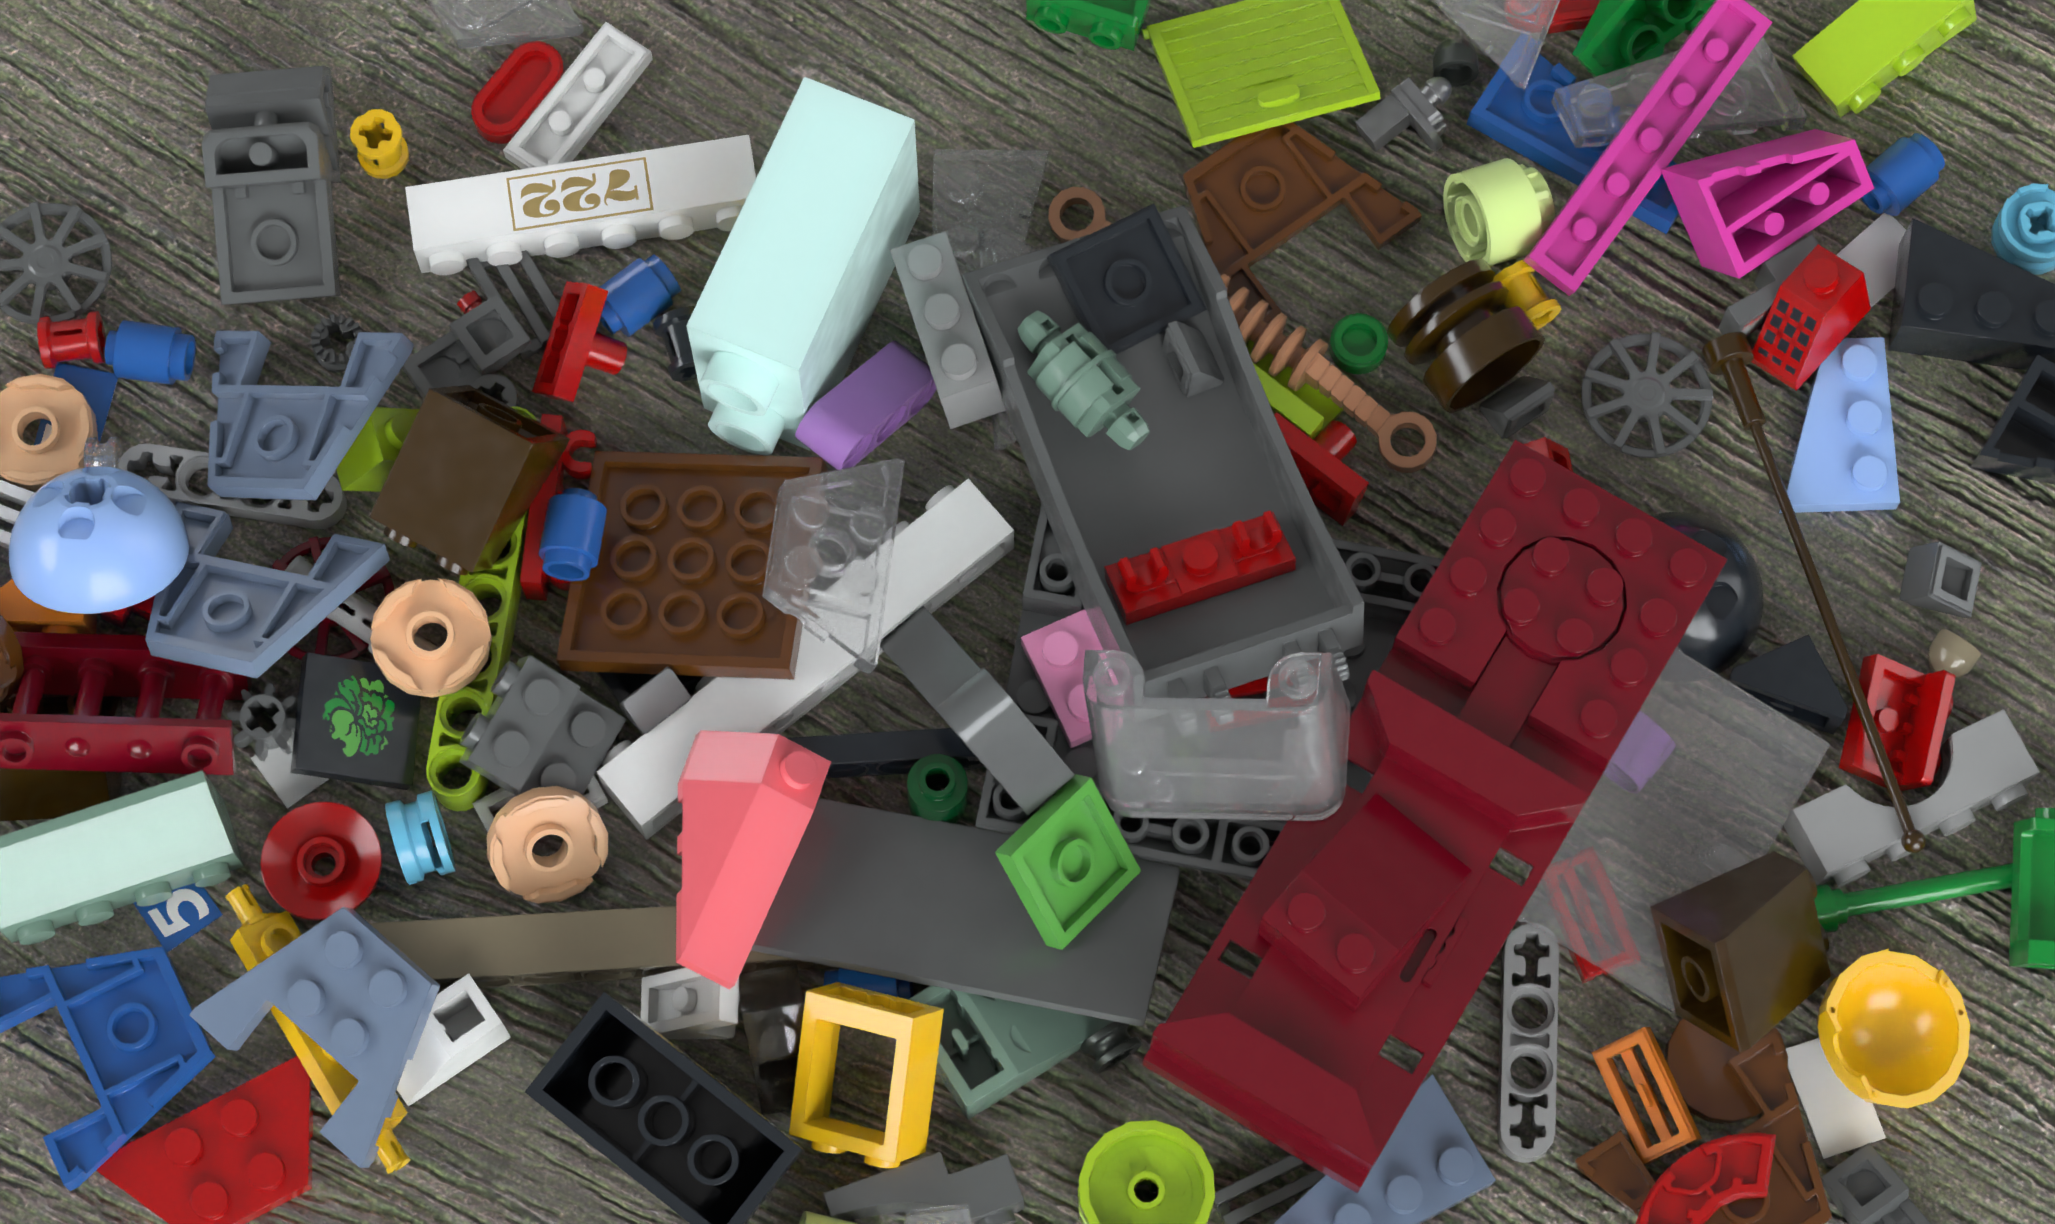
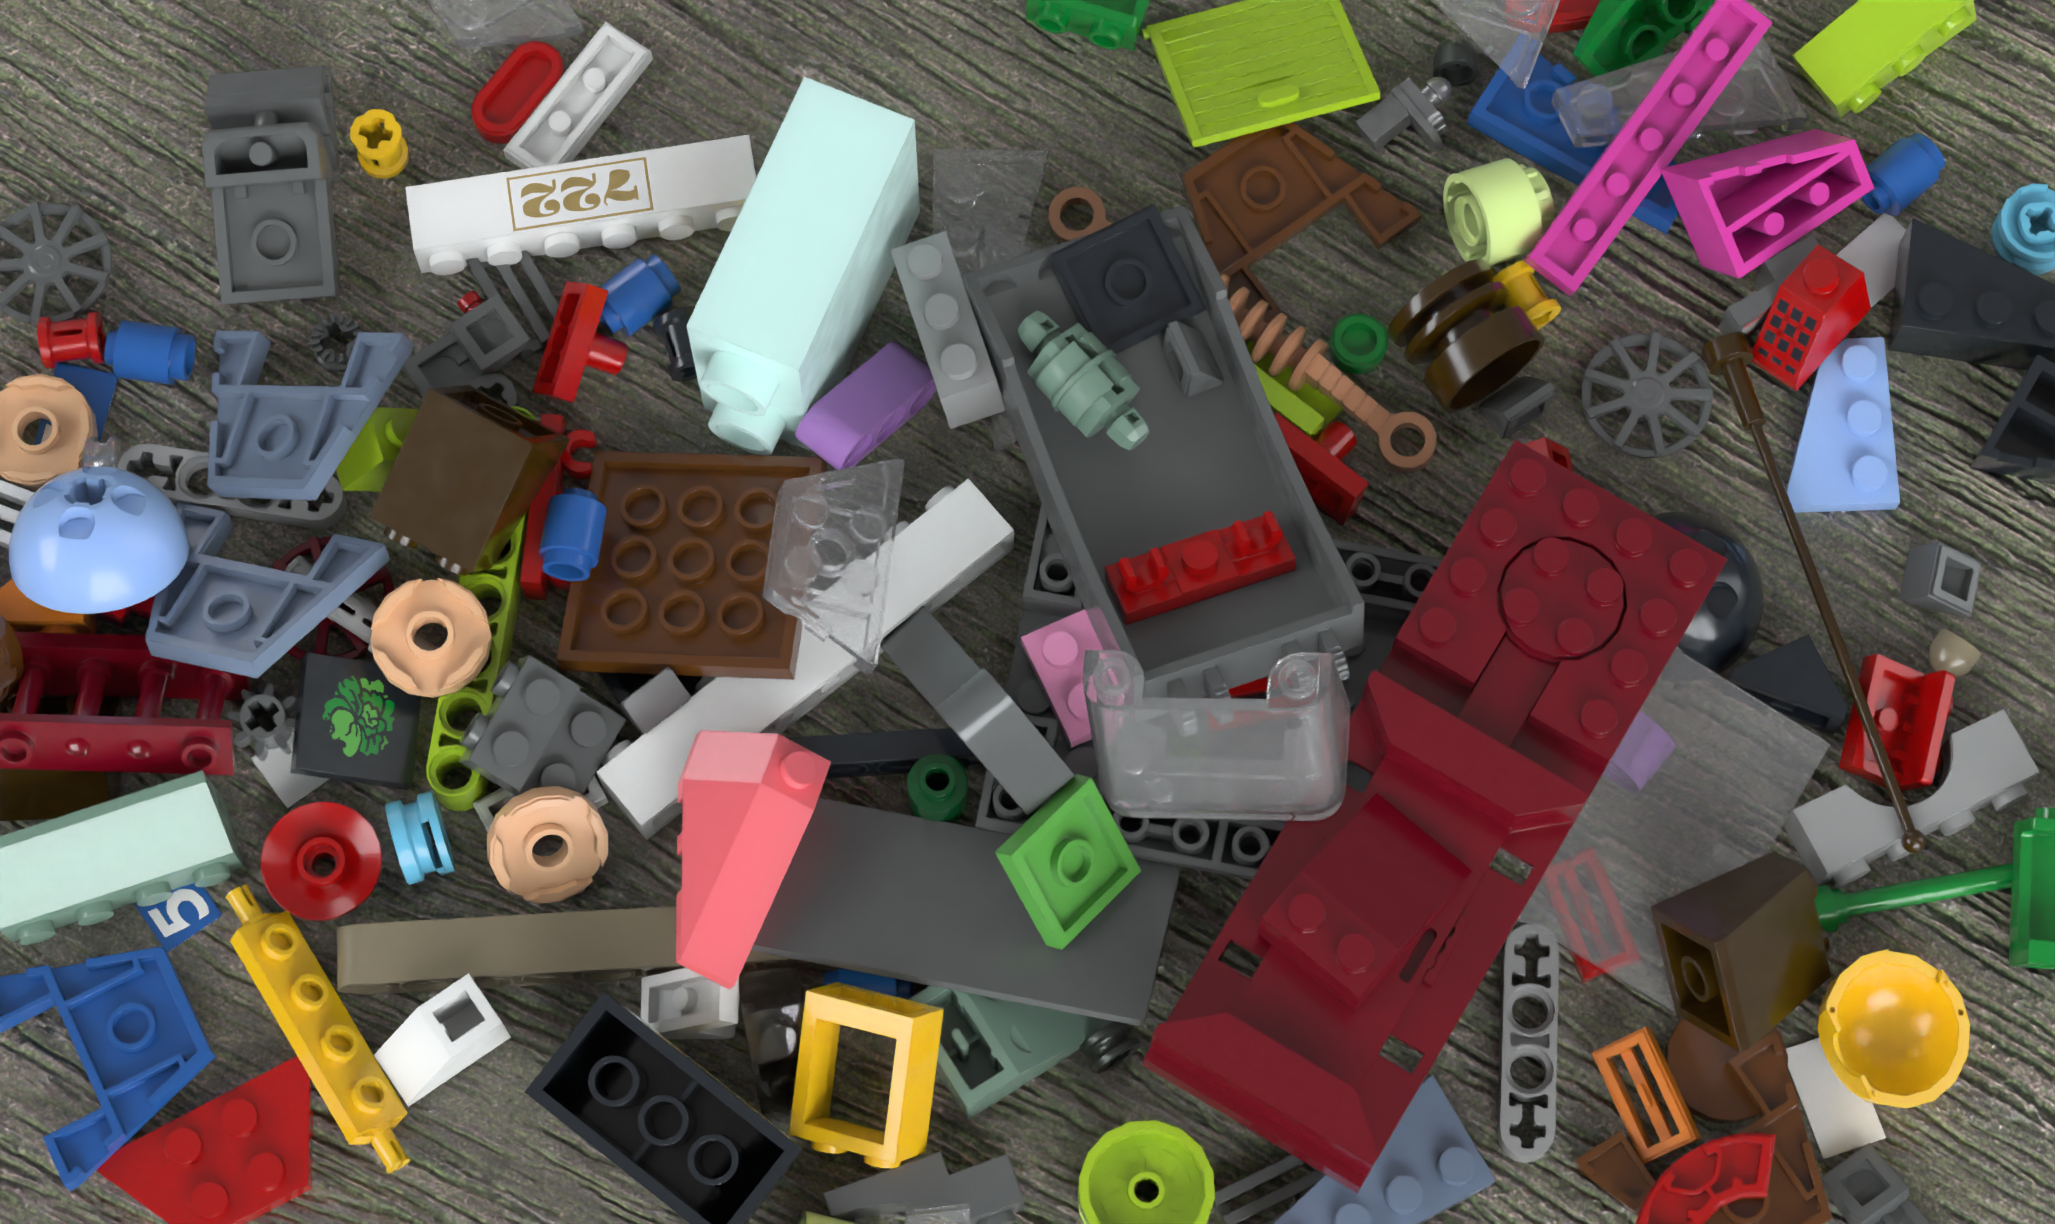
sand blue wing [189,907,440,1168] -> none

